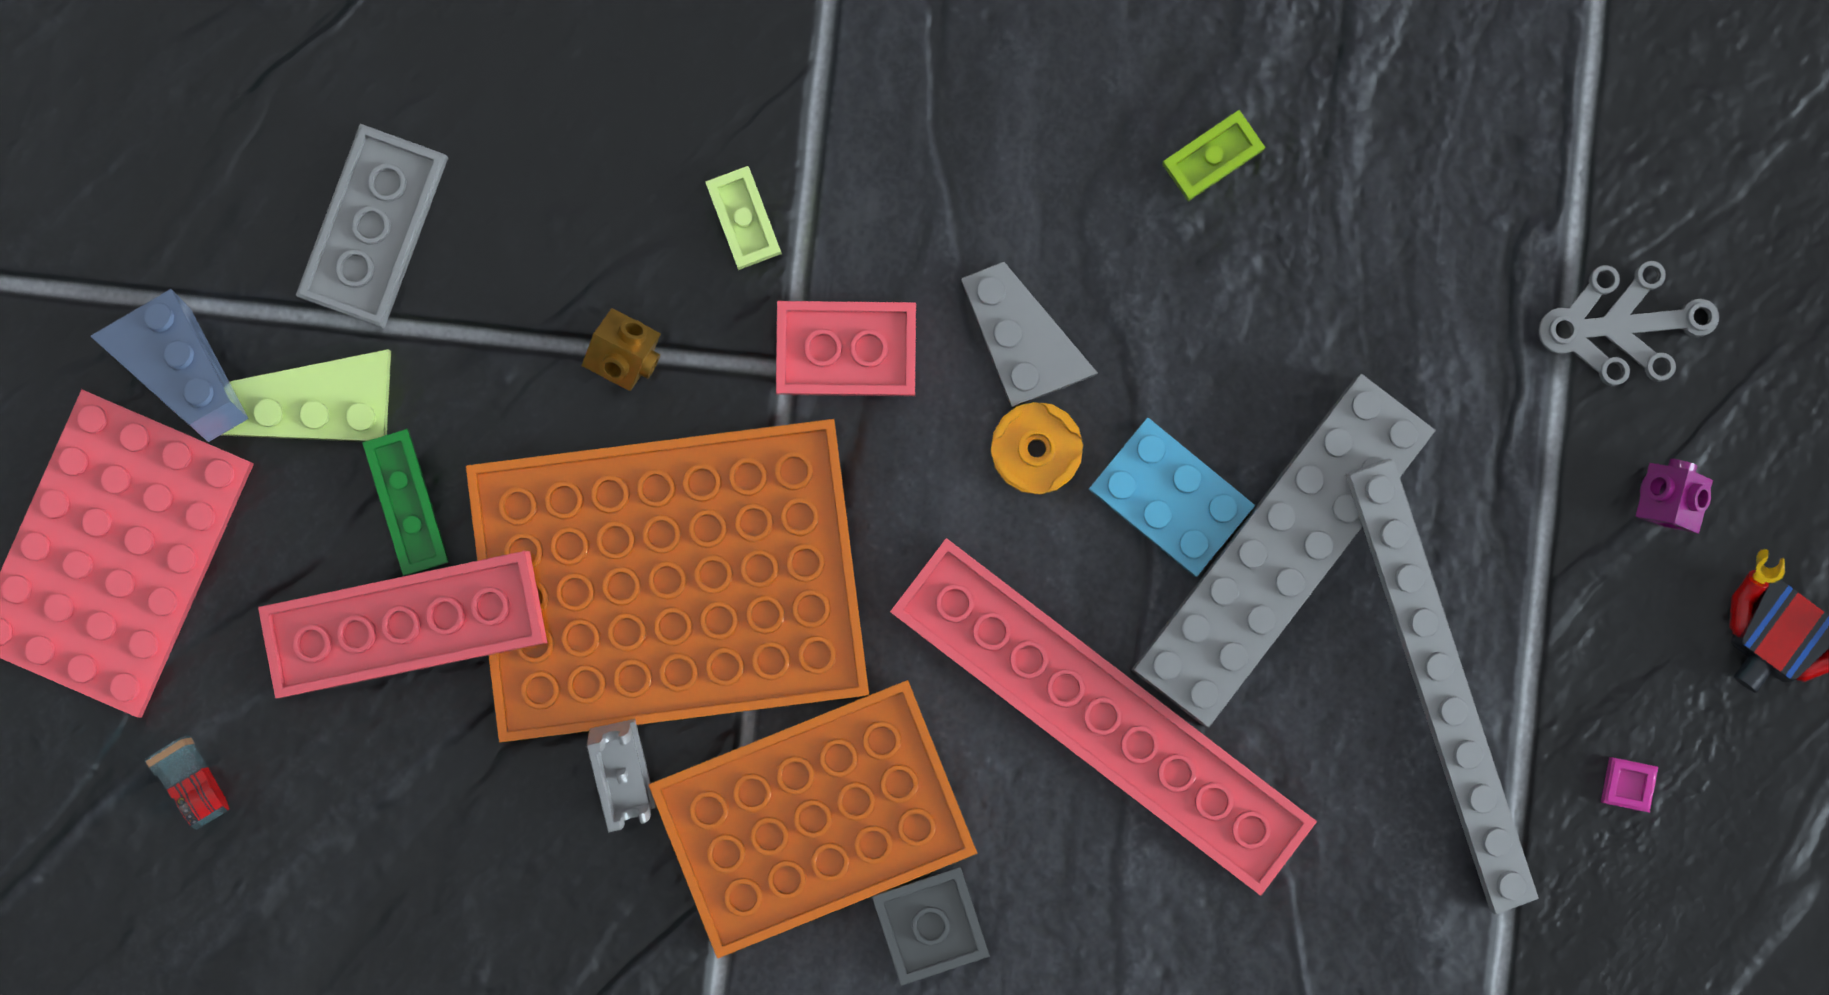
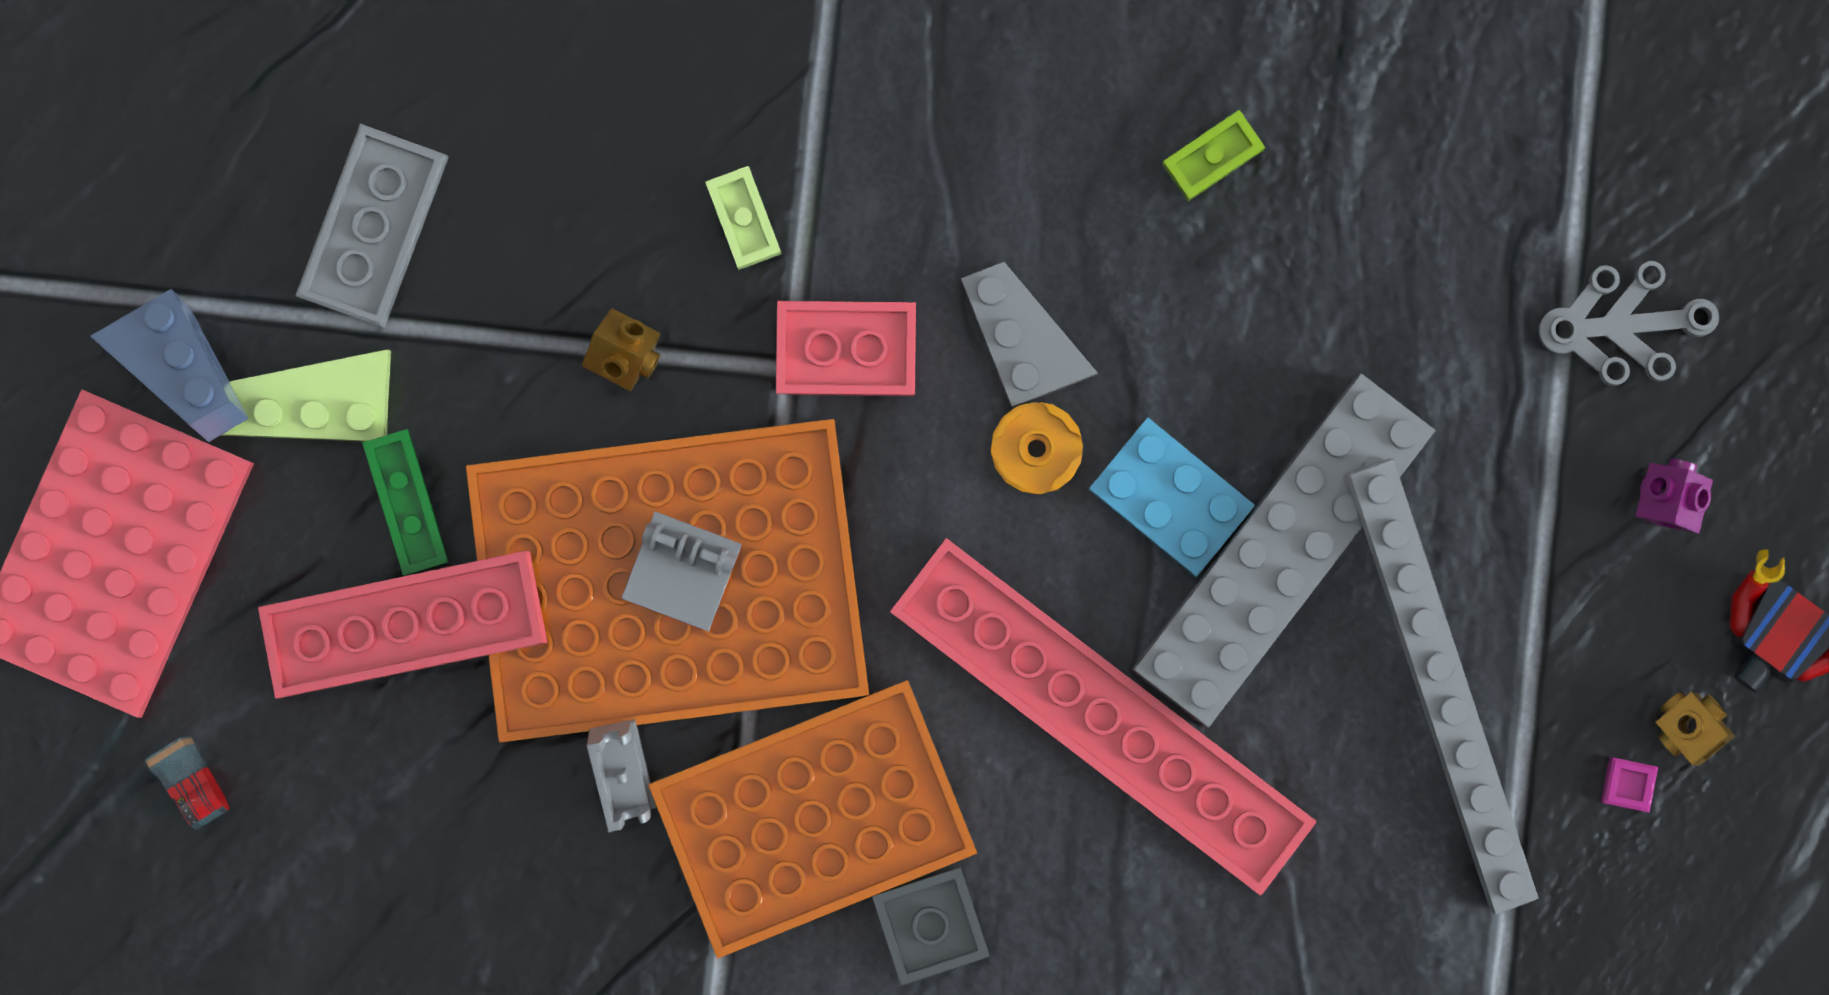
none -> light grey hinge [621,511,742,631]
none -> pearl gold brick [1656,692,1735,766]

